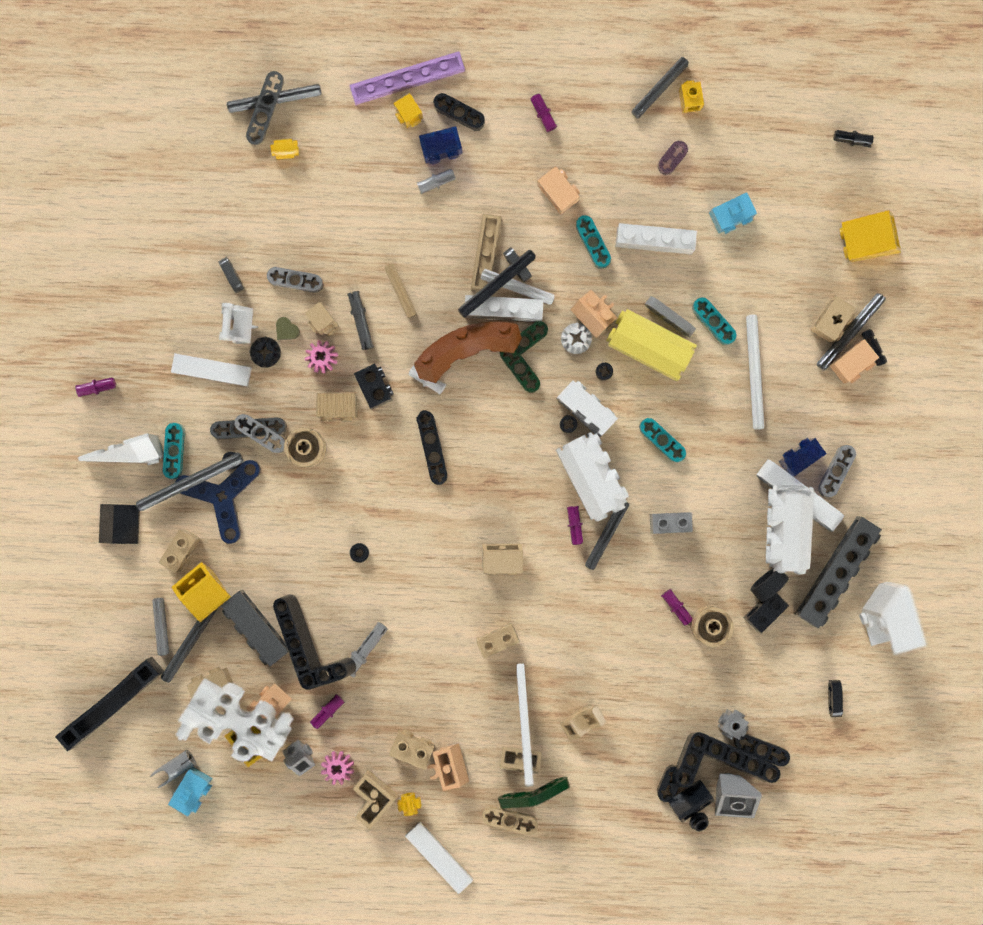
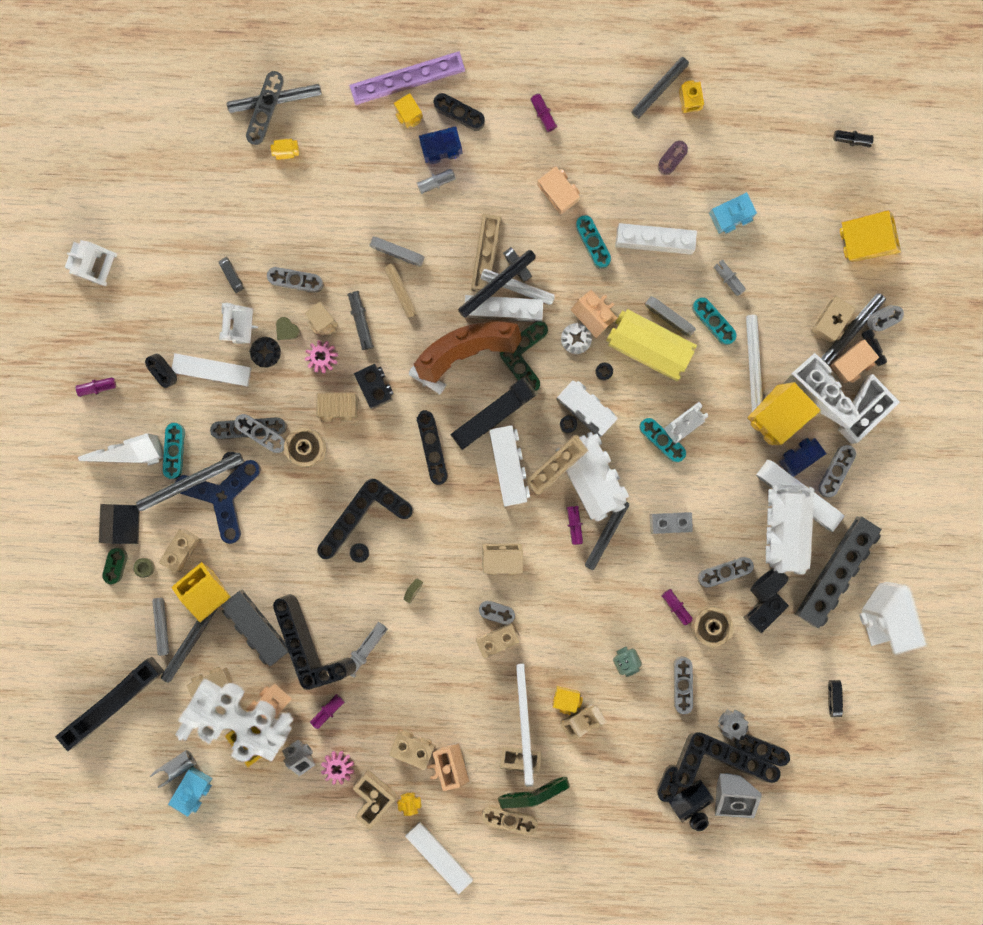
none -> white piece [65,240,117,286]
none -> dark green beam [102,548,128,584]
none -> olive tile [134,558,155,578]
none -> black beam [145,354,177,388]
none -> black beam [317,479,414,559]
none -> light grey beam [369,236,425,267]
none -> olive tile [404,578,423,604]
none -> black beam [450,377,538,450]
none -> light grey beam [479,600,515,624]
none -> white brick [489,425,530,506]
none -> tan tile [526,435,589,496]
none -> yellow brick [552,686,583,715]
none -> sand green head [613,646,642,677]
none -> white hinge [664,402,708,444]
none -> light grey beam [674,656,693,714]
none -> light grey beam [698,557,754,587]
none -> light grey axle [713,260,746,296]
none -> yellow slope [747,382,821,445]
none -> white wedge [784,353,861,430]
none -> white wedge [838,374,900,444]
none -> light grey beam [867,305,904,332]

